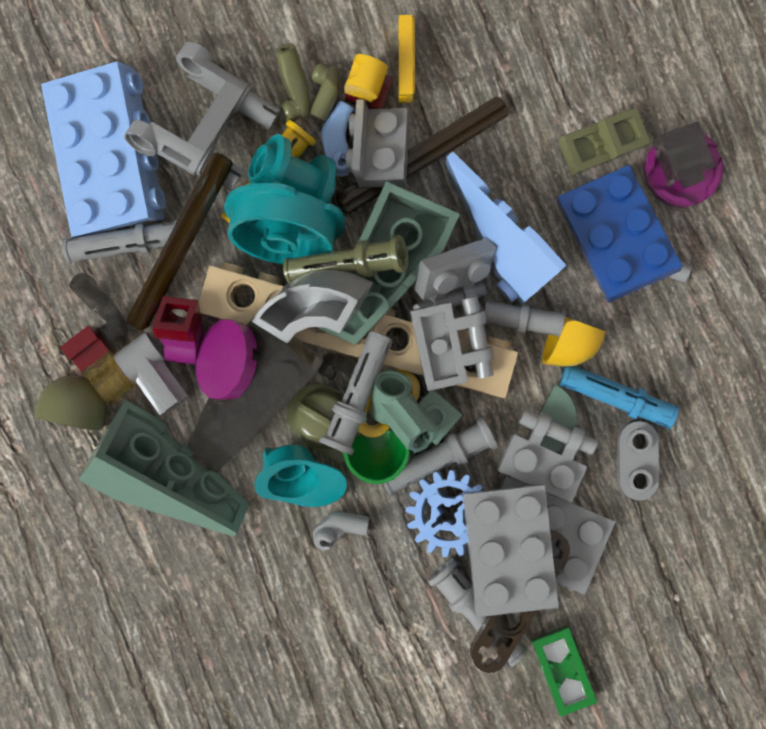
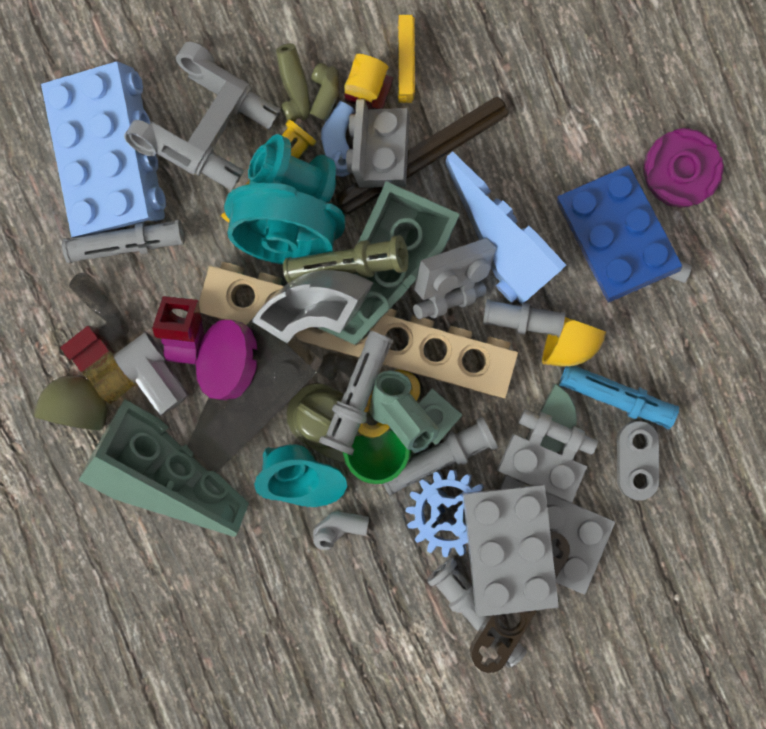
dark brown axle [127,153,233,330] -> none
light grey plate [410,296,494,391] -> none
green piece [530,625,597,717] -> none
olive slope [558,107,651,176] -> none
clear smoke brick [652,121,715,189] -> none

